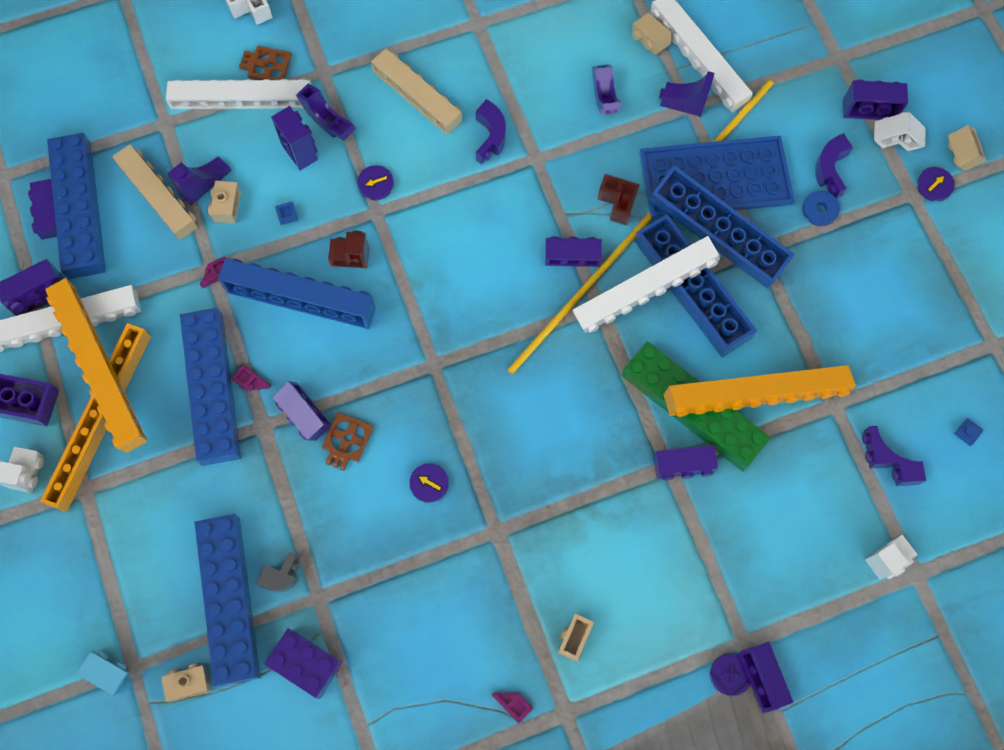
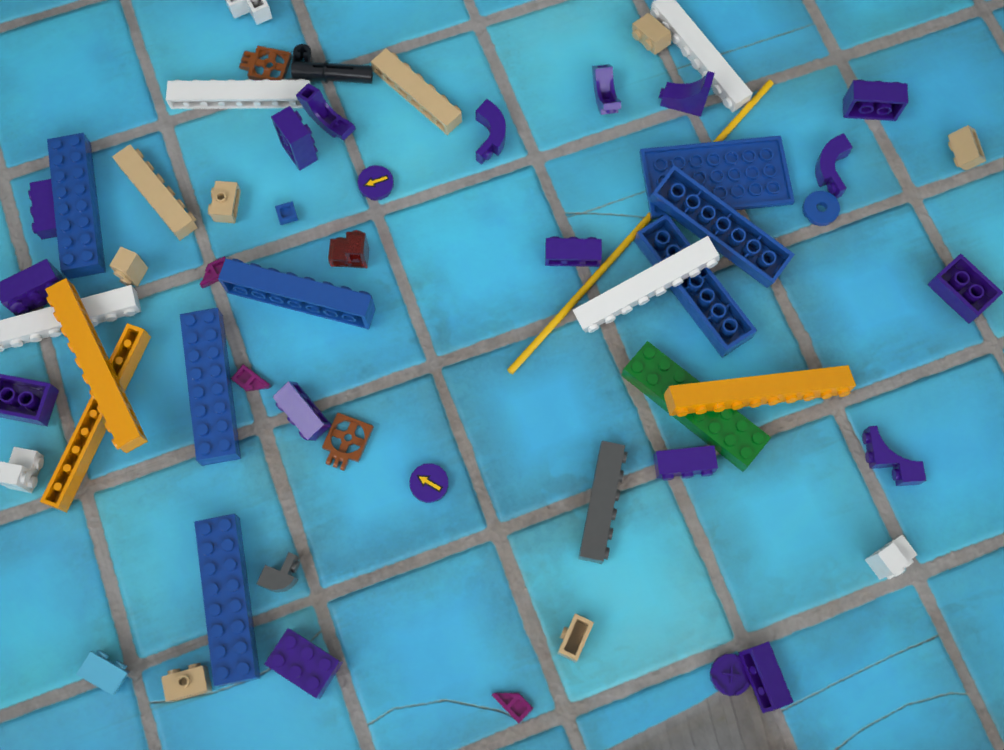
dark purple arch [167,156,232,205] -> none
clear red brick [598,174,640,226] -> none
white brick [874,112,925,151] -> none
dark purple tile [917,167,955,201] -> none
blue plate [954,418,984,446] -> none
none -> tan brick [109,247,148,287]
none -> black piece [291,44,373,84]
none -> dark grey brick [578,441,627,564]
none -> dark purple brick [928,254,1003,324]

